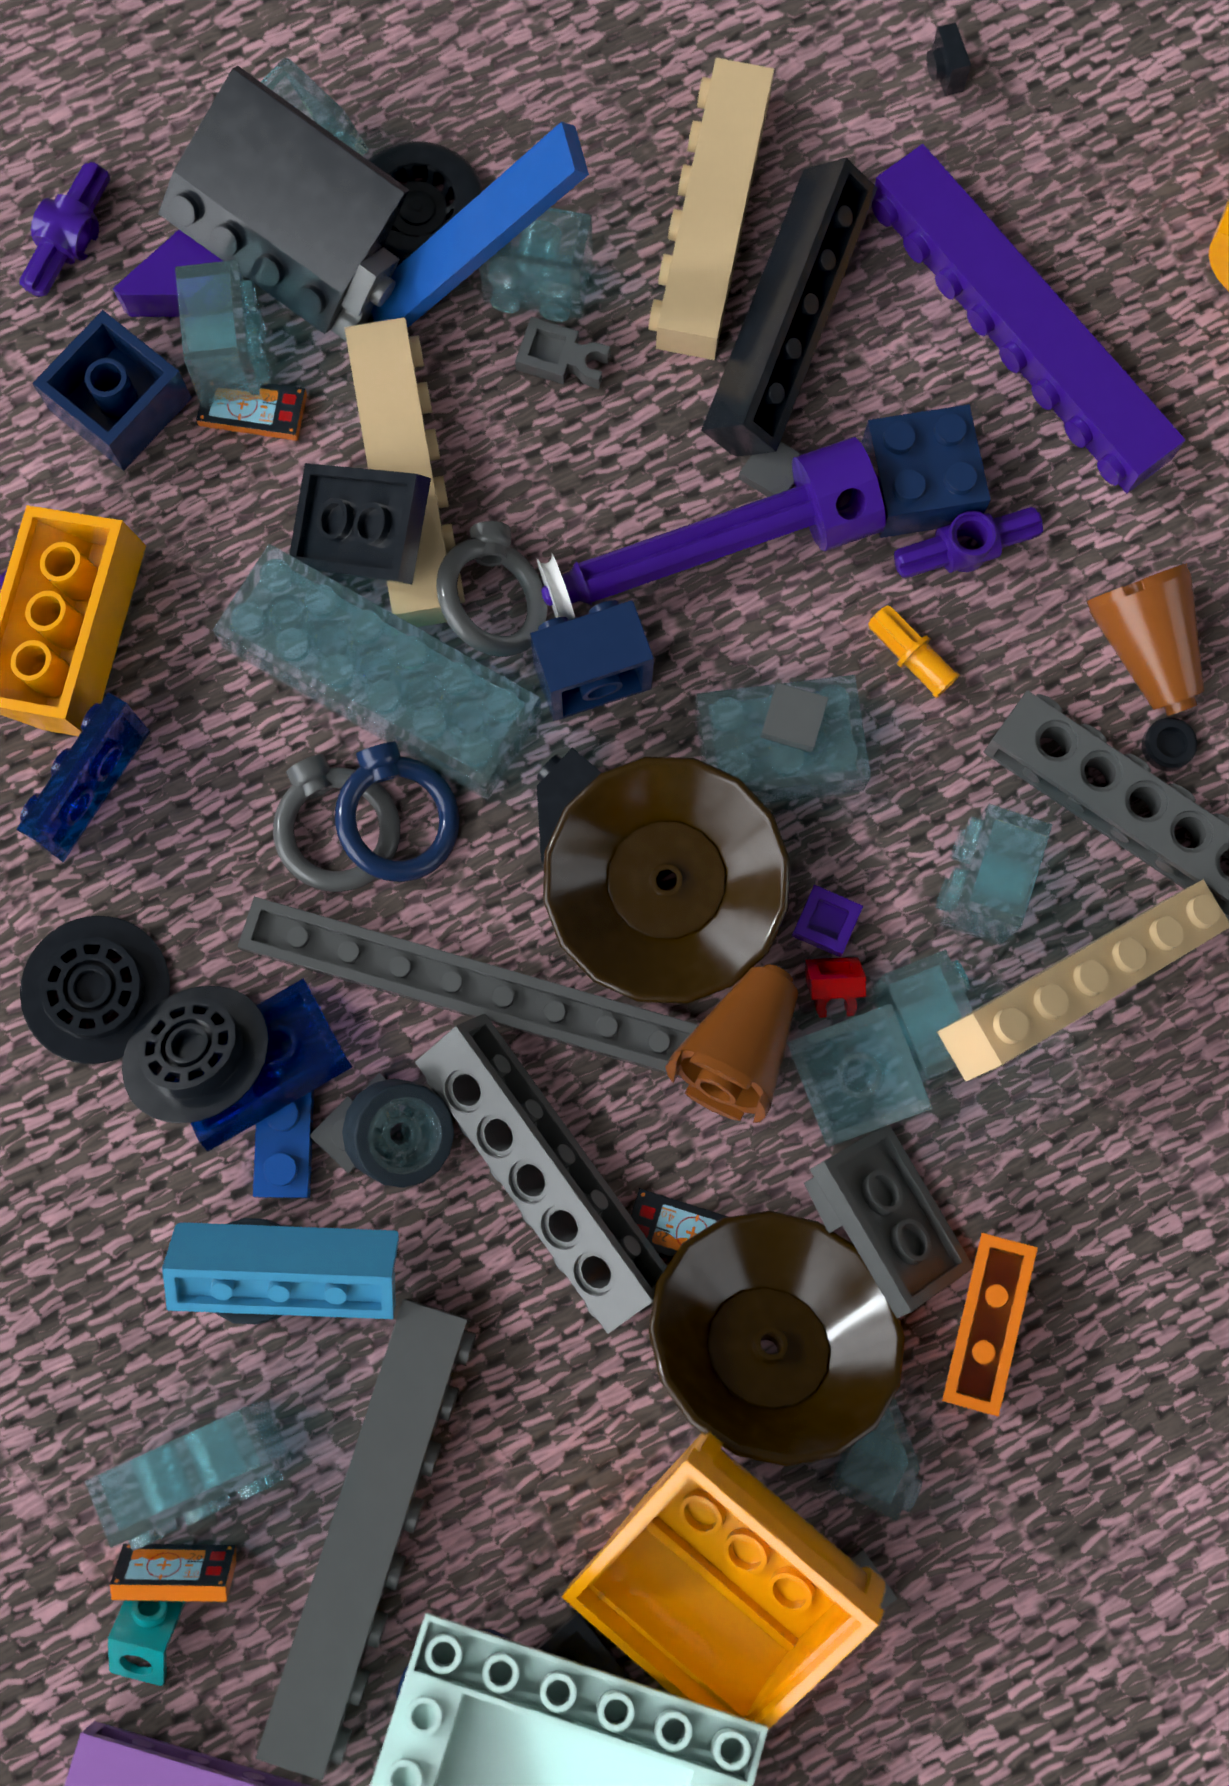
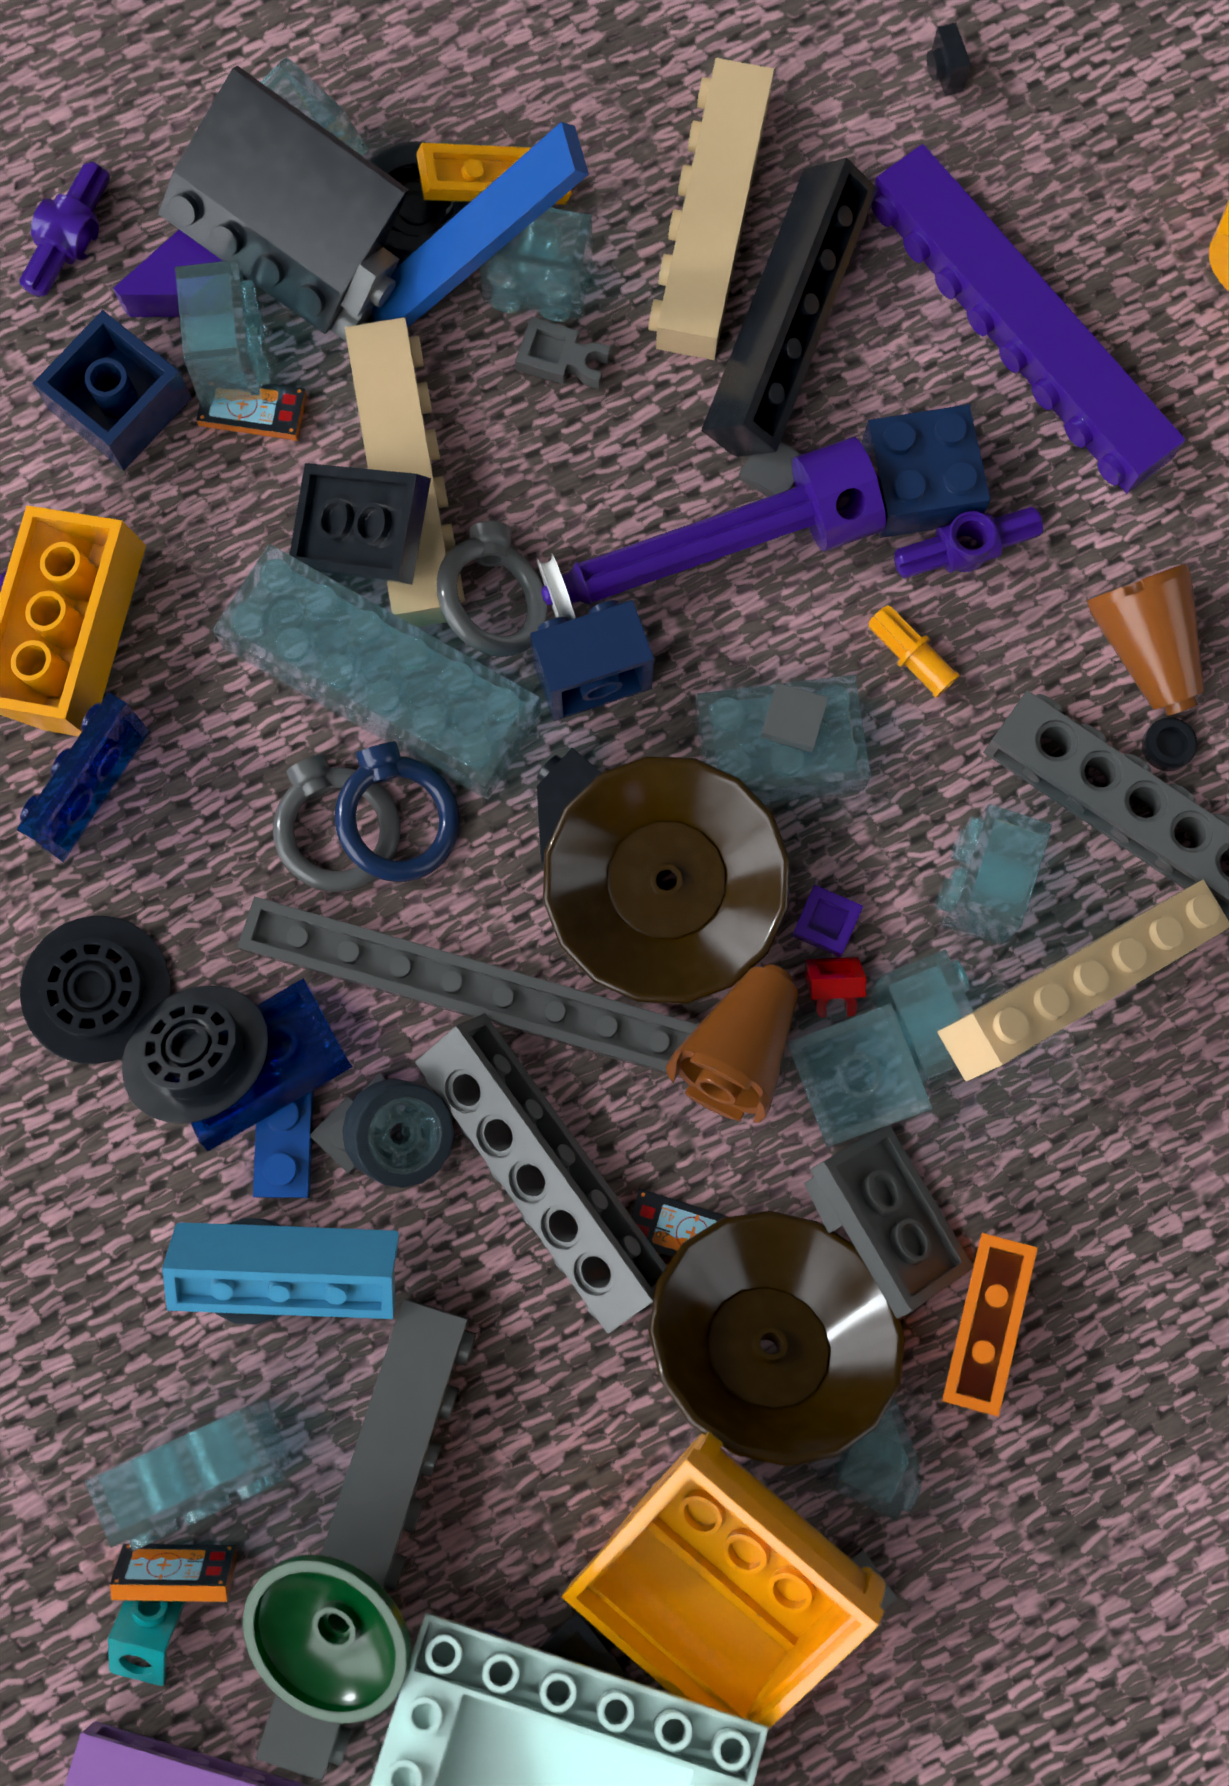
none -> dark green dish [243,1554,411,1723]
none -> light orange plate [416,143,572,205]

